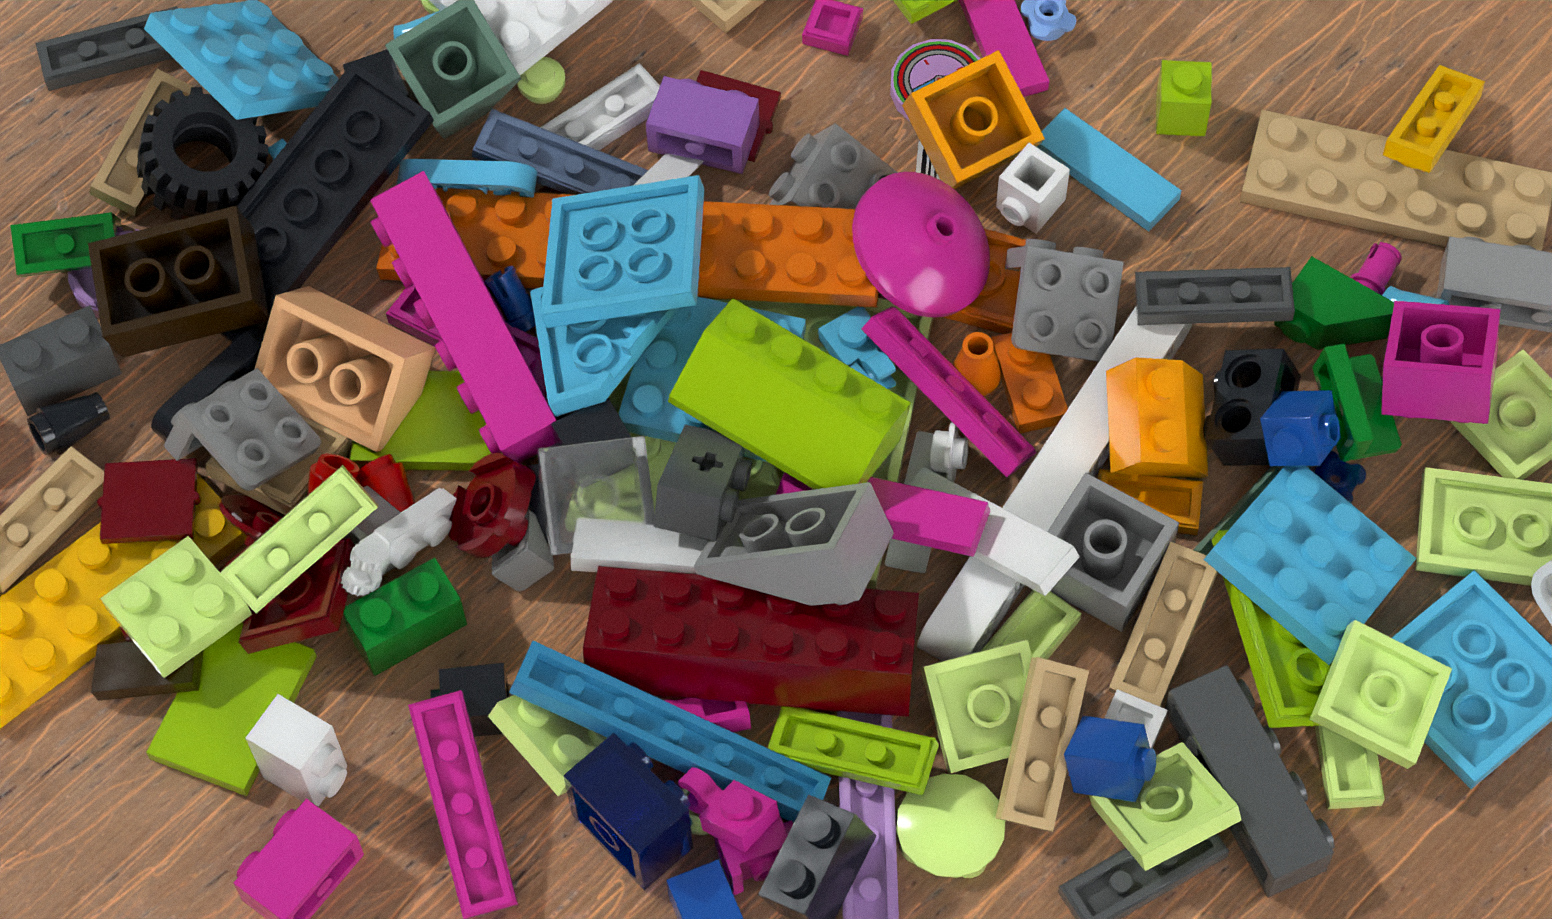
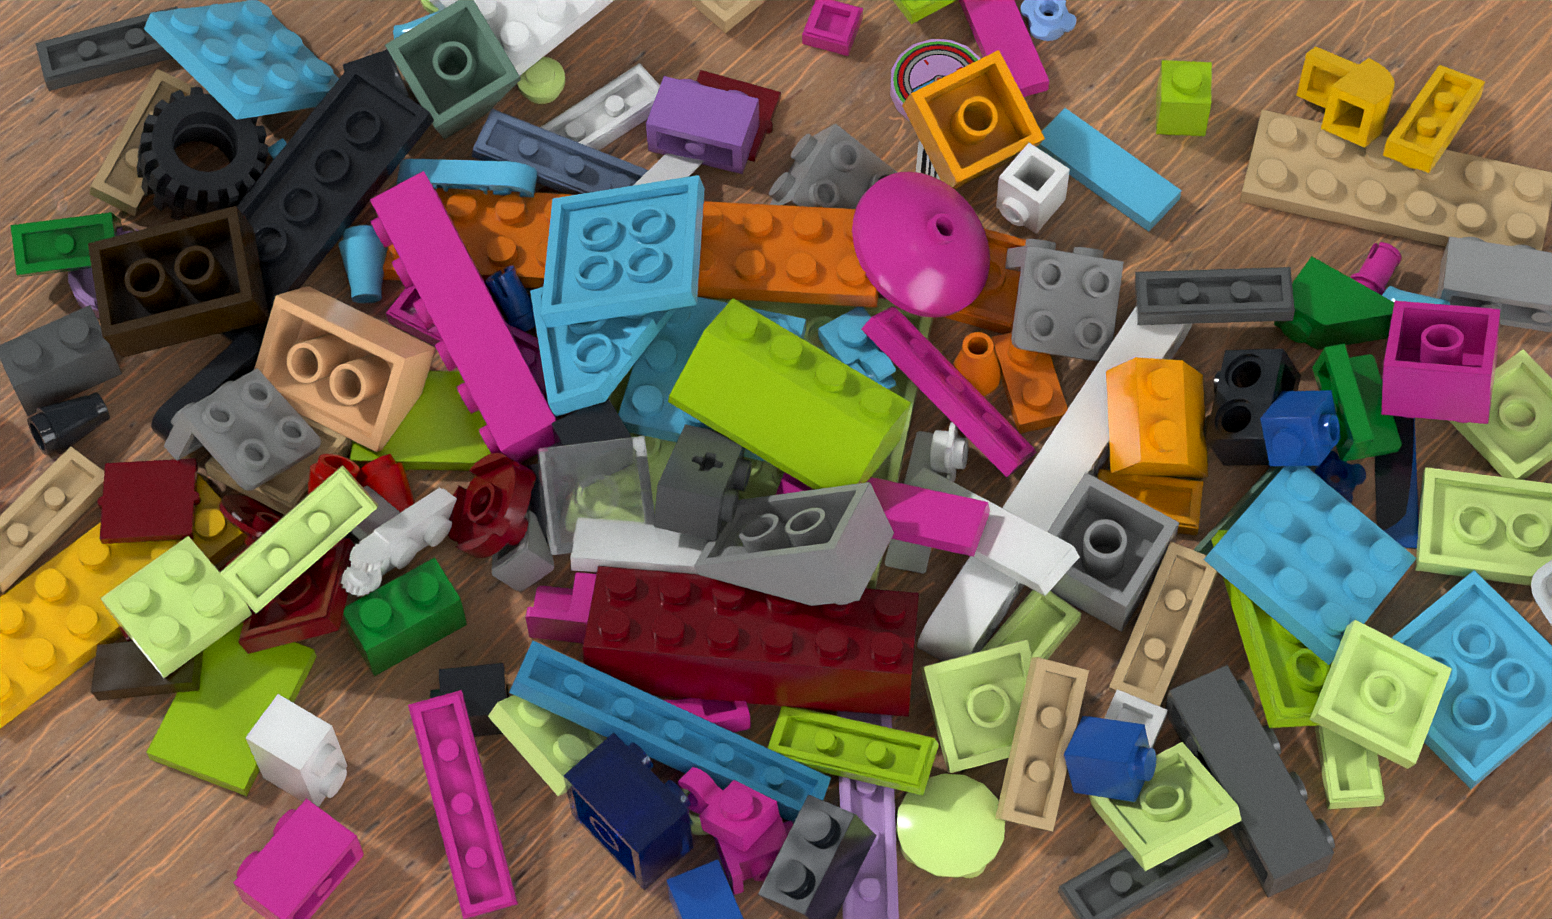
none -> medium azure cone [338,225,388,304]
none -> dark pink panel [525,572,596,643]
none -> yellow brick [1296,46,1395,148]
none -> black sticker [1375,416,1419,548]

